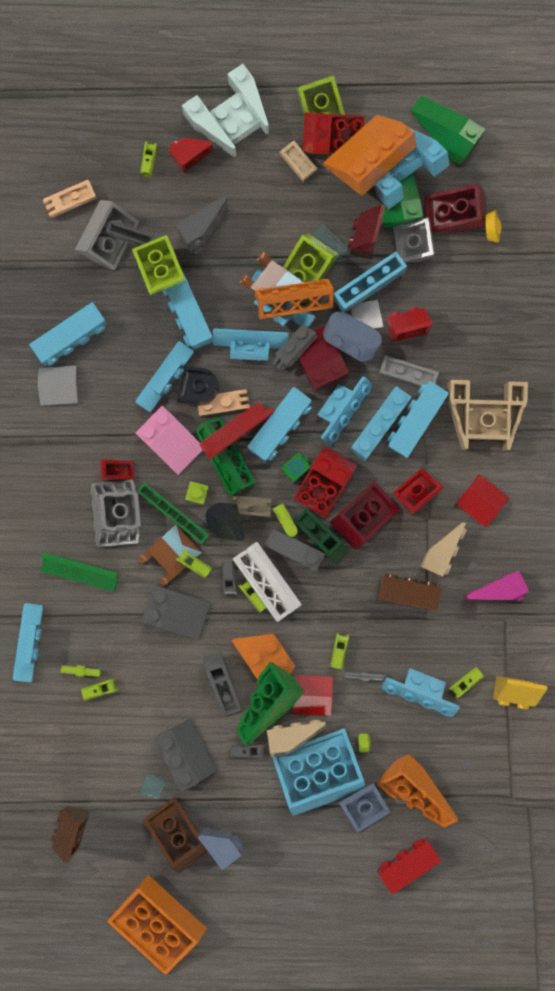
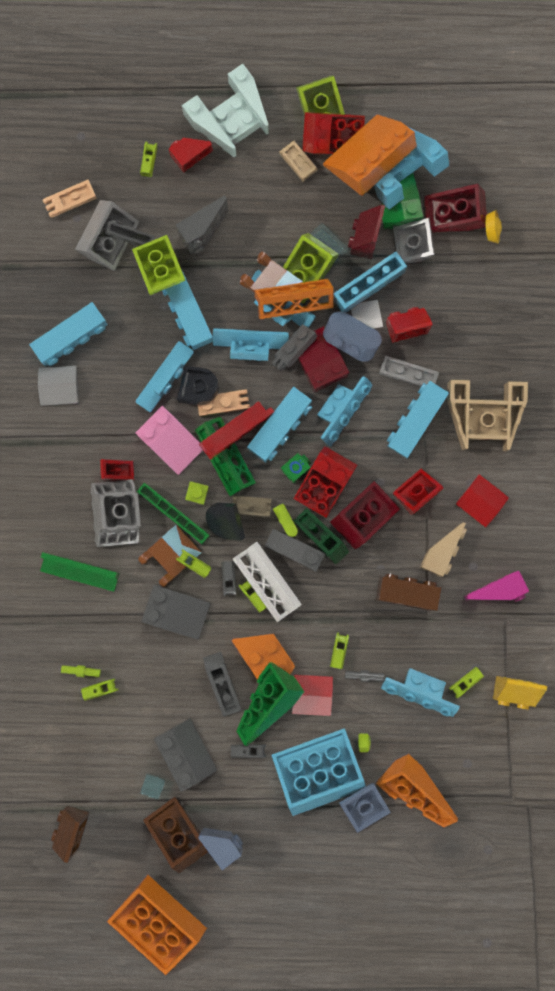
medium azure bracket [13,603,43,683] -> none
tan slope [267,720,326,757] -> none
medium azure brick [350,386,411,461] -> none
red brick [377,838,442,895] -> none
green wedge [411,95,485,167] -> none

